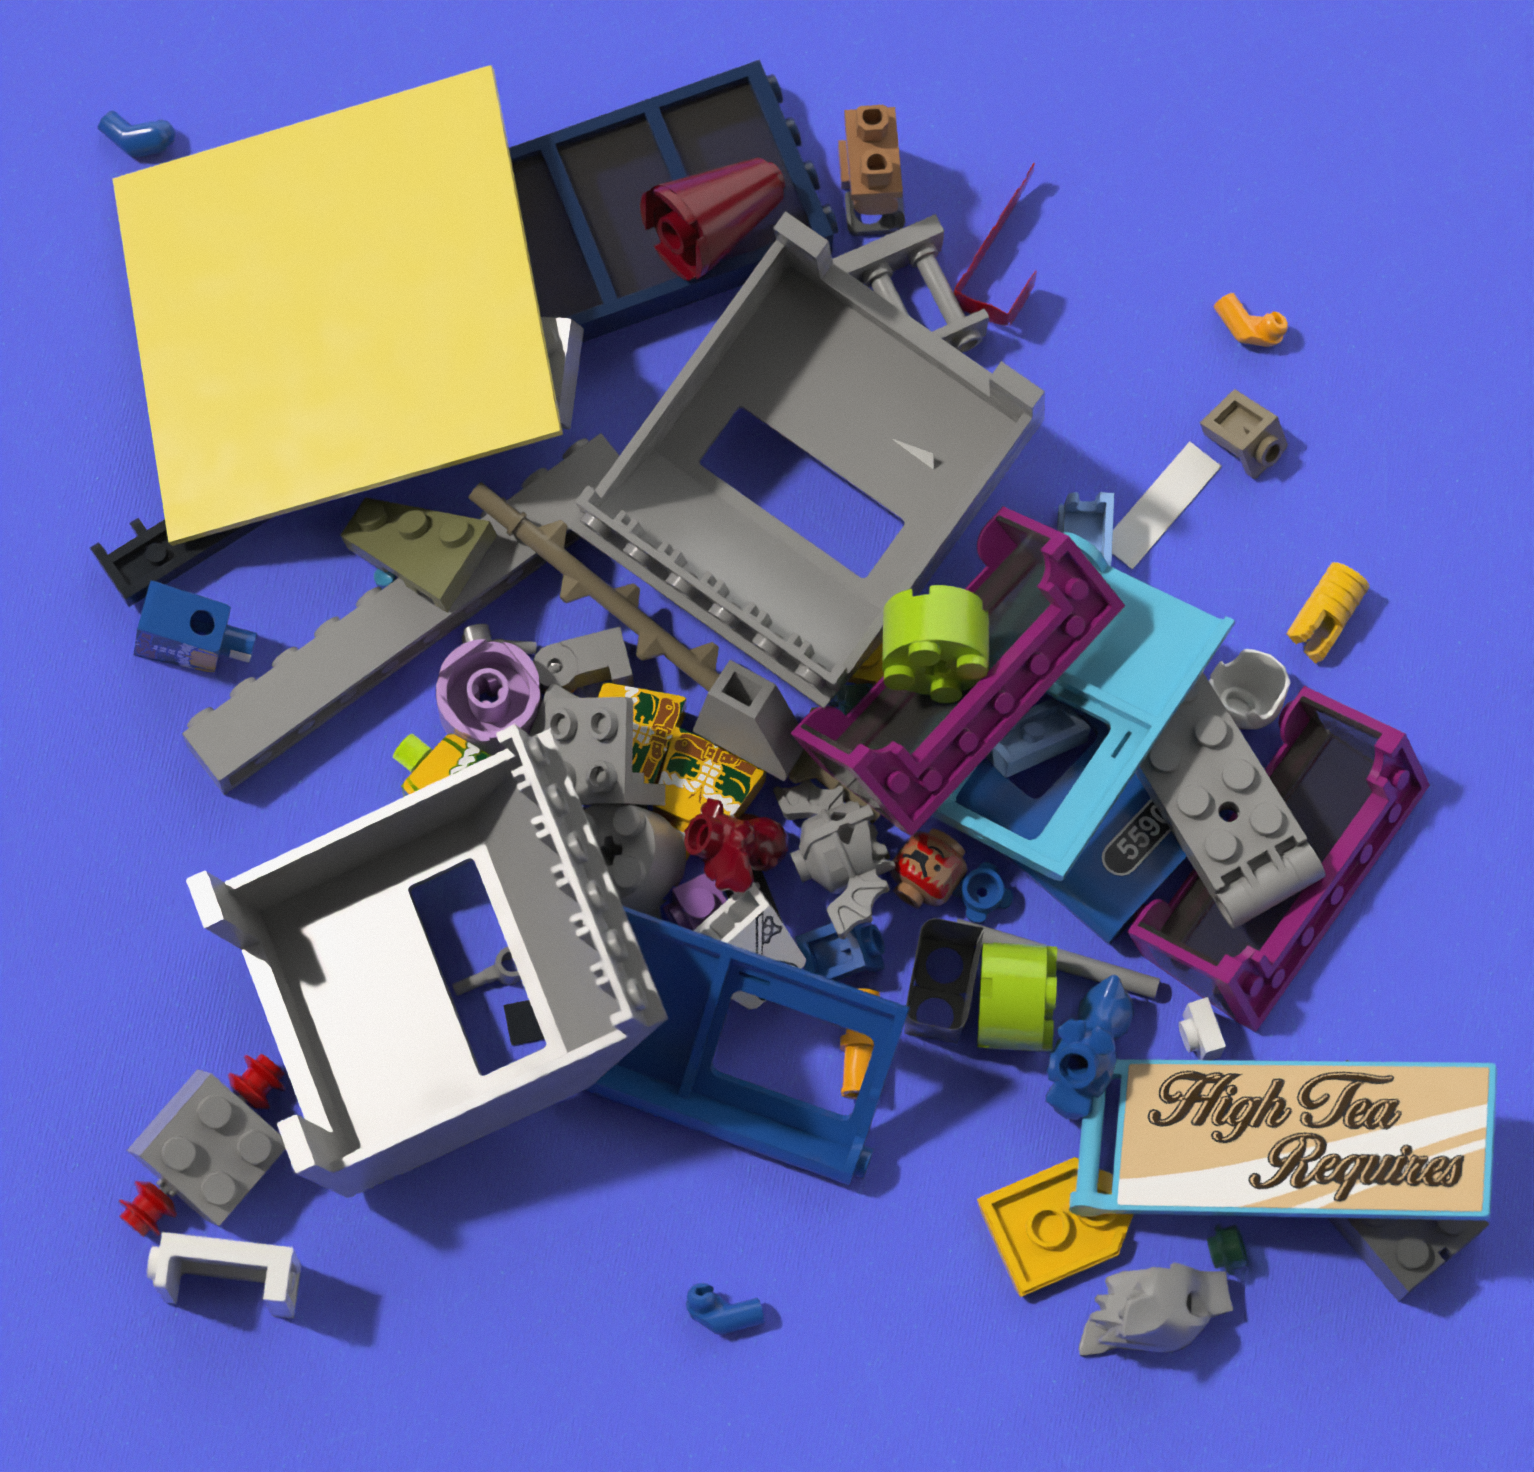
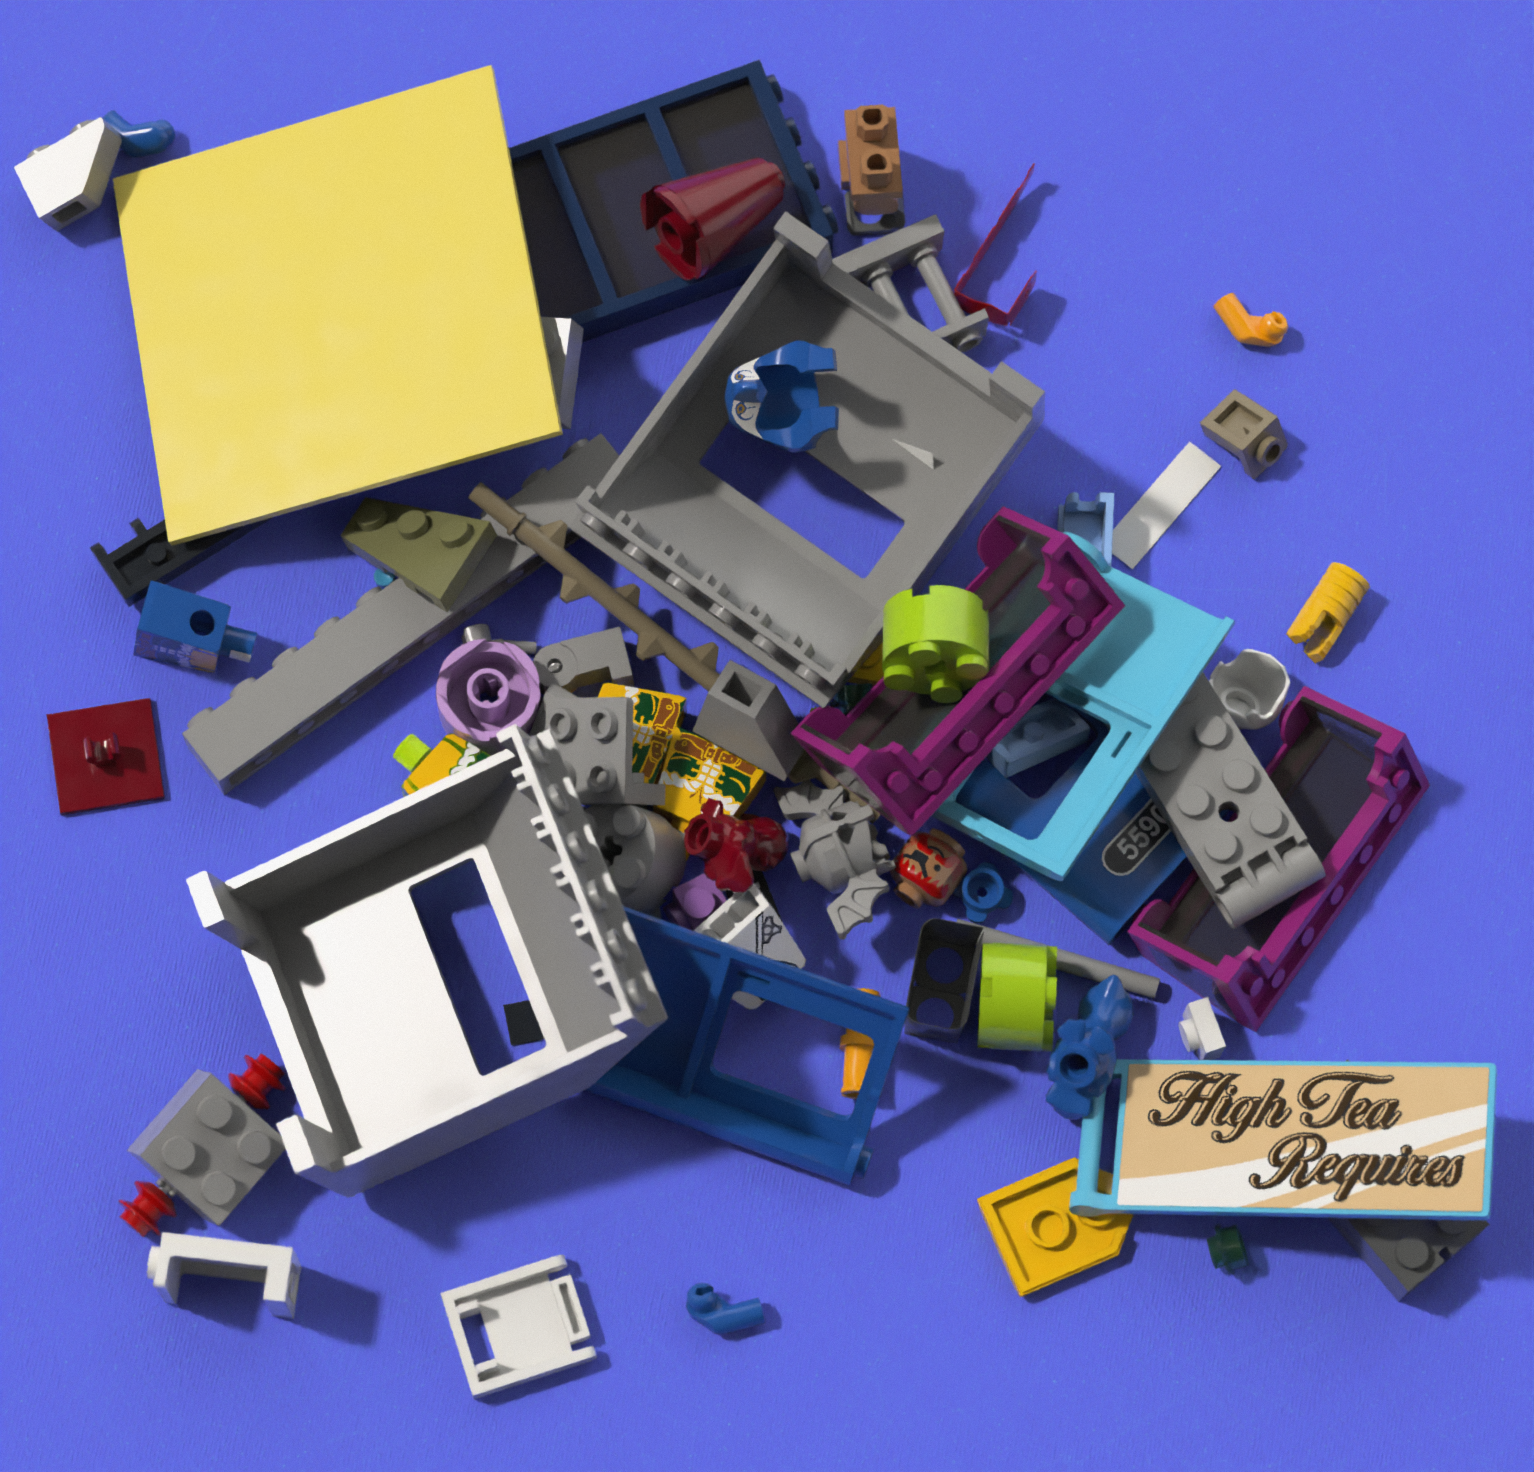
light grey hand [452,947,521,996] -> none
blue bracket [795,922,885,981] -> none
light grey piece [1078,1263,1233,1356] -> none
none -> slope [14,117,122,231]
none -> dark red piece [47,698,165,815]
none -> white container [440,1254,597,1399]
none -> blue piece [724,340,839,453]

